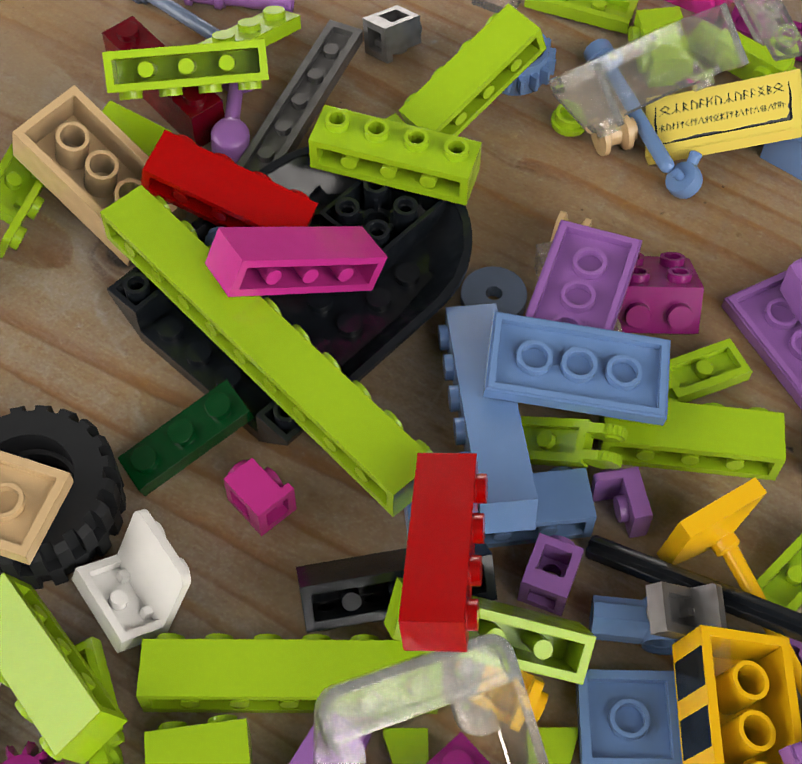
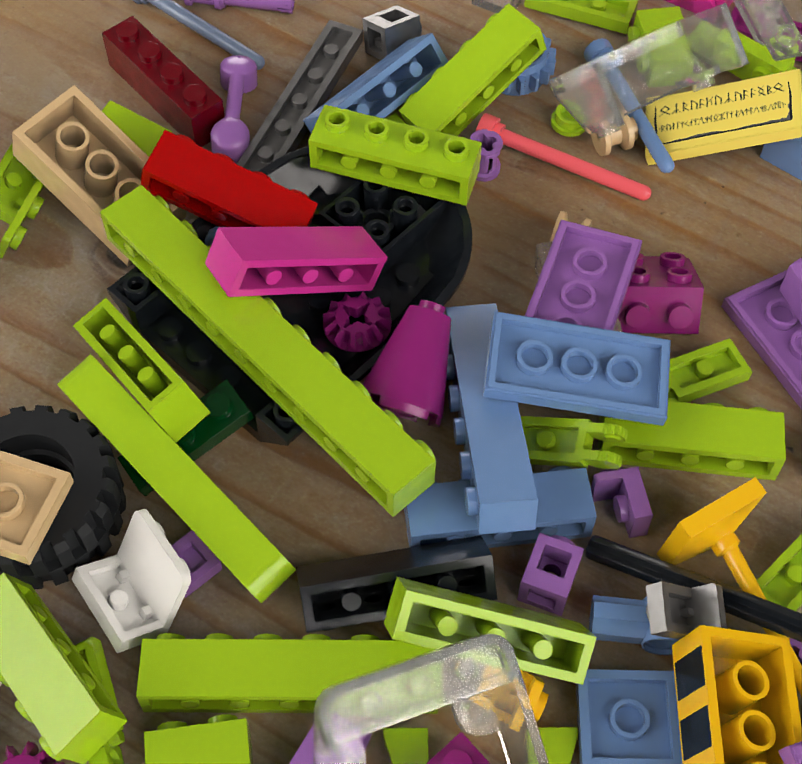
lime brick [102,39,269,100] -> none
lime plate [198,6,301,46] -> none
dark pink brick [223,458,297,536] -> none
red brick [398,453,488,652] -> none
sand blue piece [460,266,527,316] -> none
medium blue piece [665,150,703,199] -> none
none -> lime beam [57,354,296,604]
none -> lime brick [73,298,211,443]
none -> medium lavender plate [171,530,223,598]
none -> medium blue brick [303,33,448,133]
none -> magenta gear [323,291,392,352]
none -> magenta cone [362,300,451,427]
none -> medium lavender bush [470,129,503,182]
none -> coral piece [476,113,652,201]

